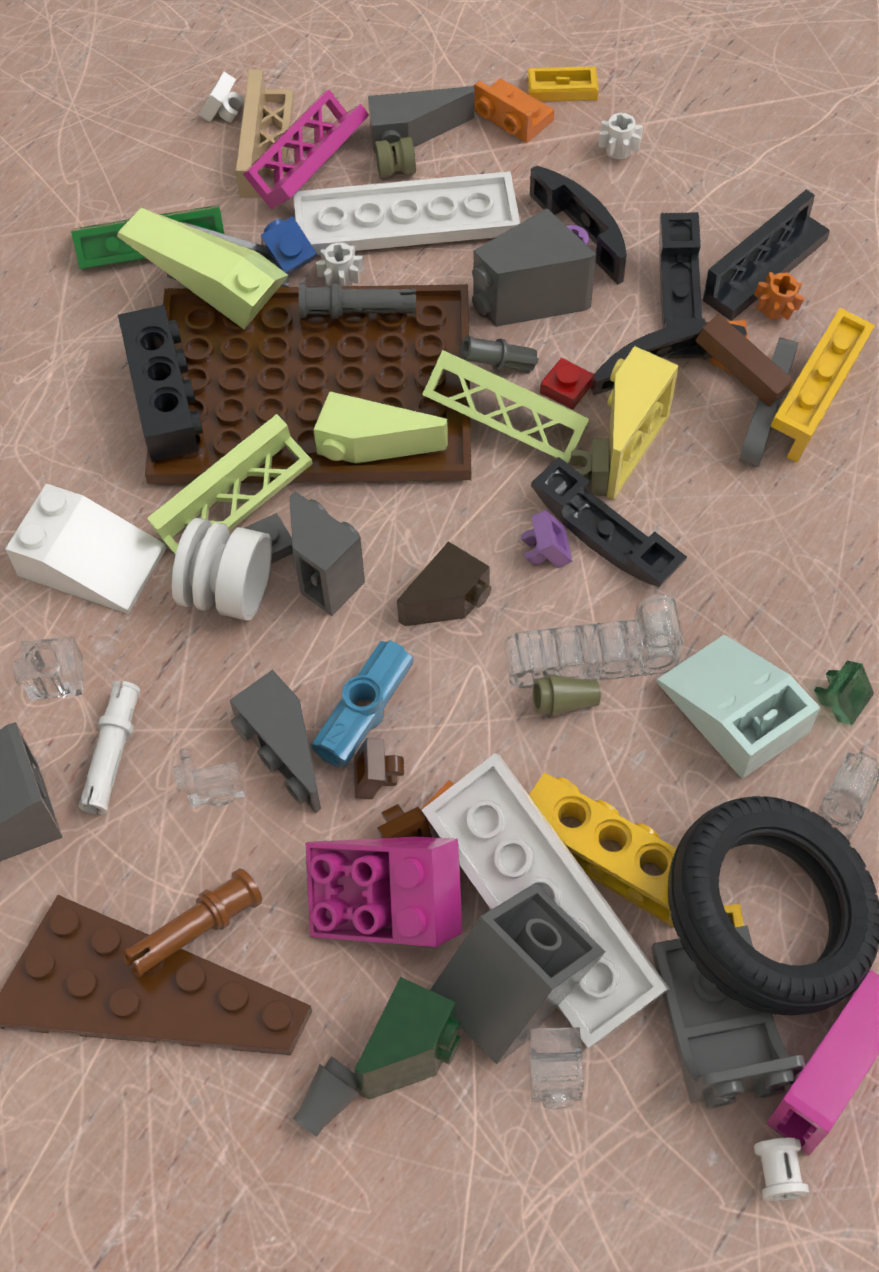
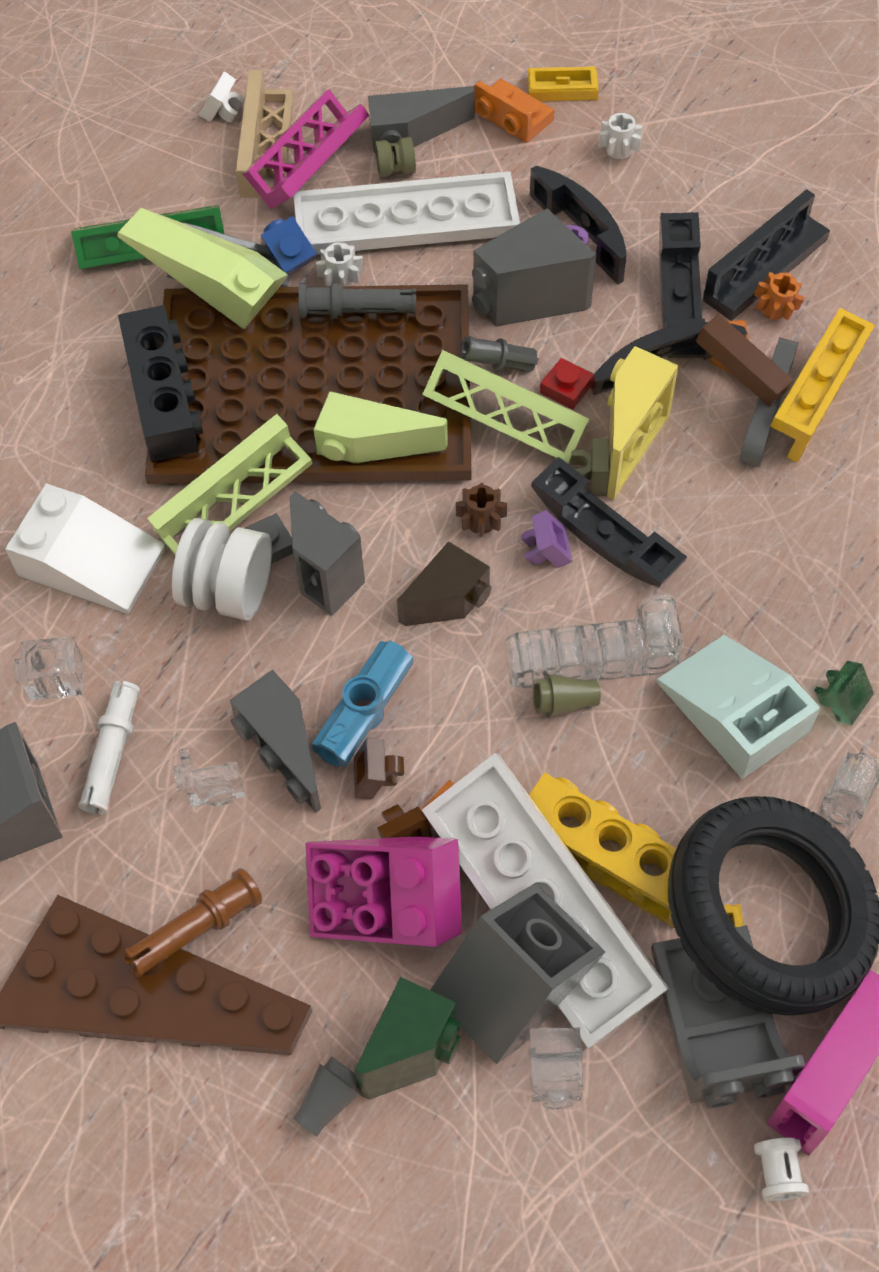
none -> reddish brown gear [456,483,507,537]

